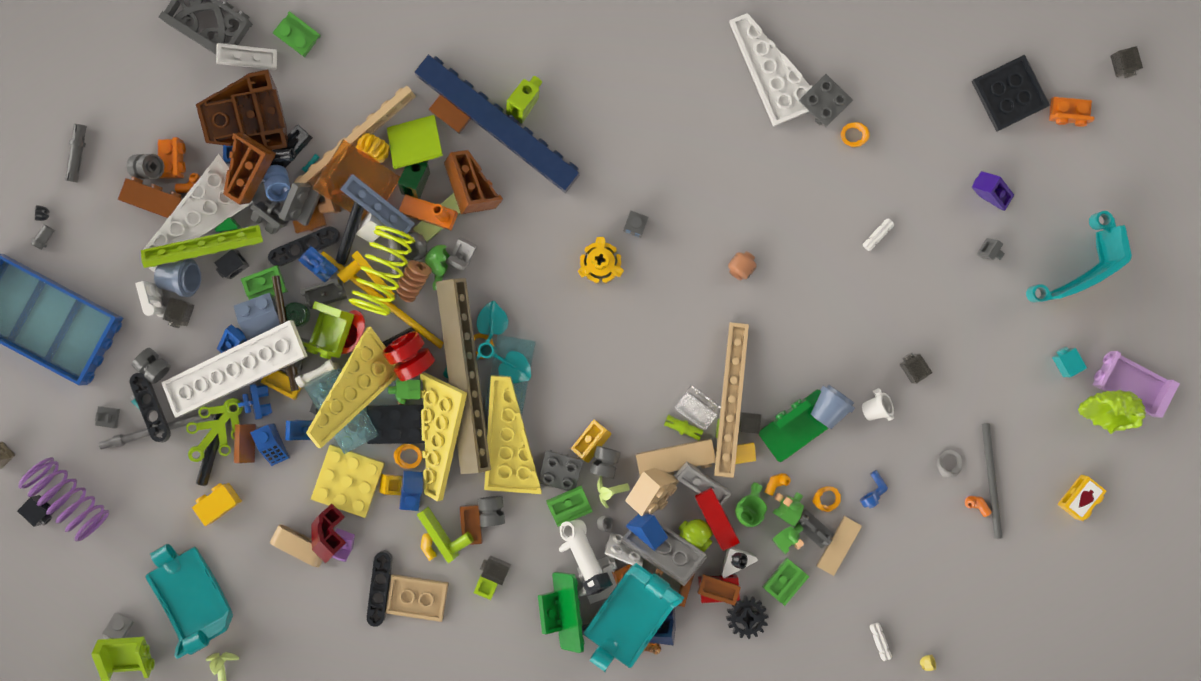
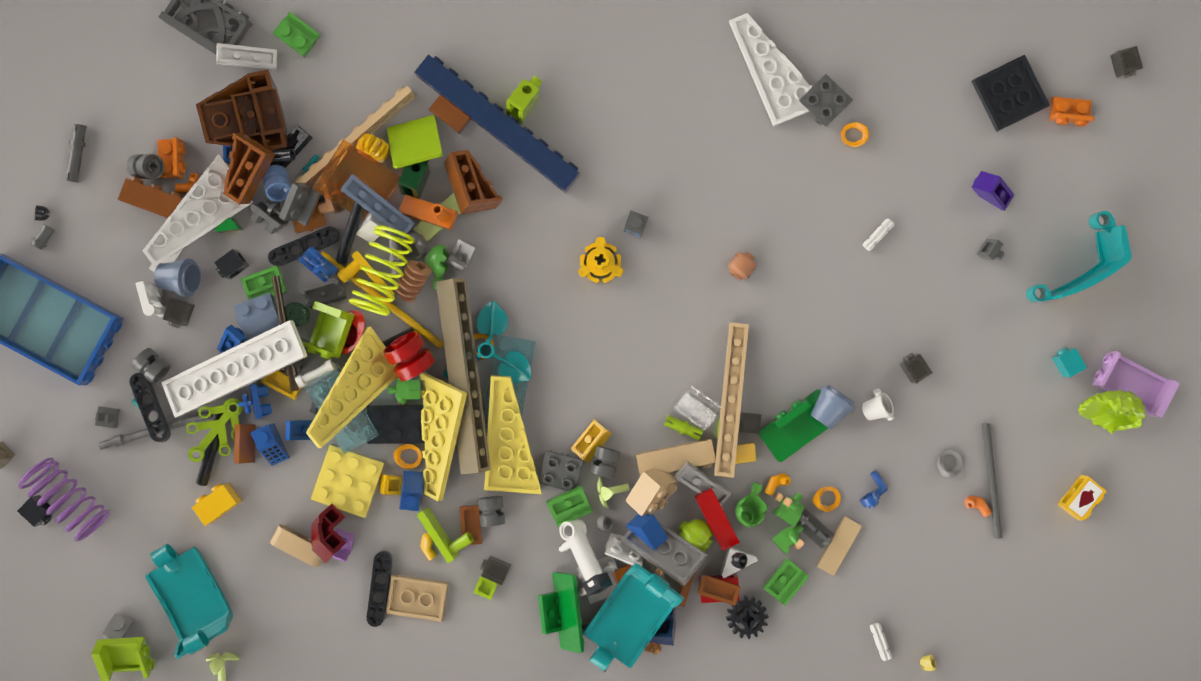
lime plate [141,225,263,268] -> none

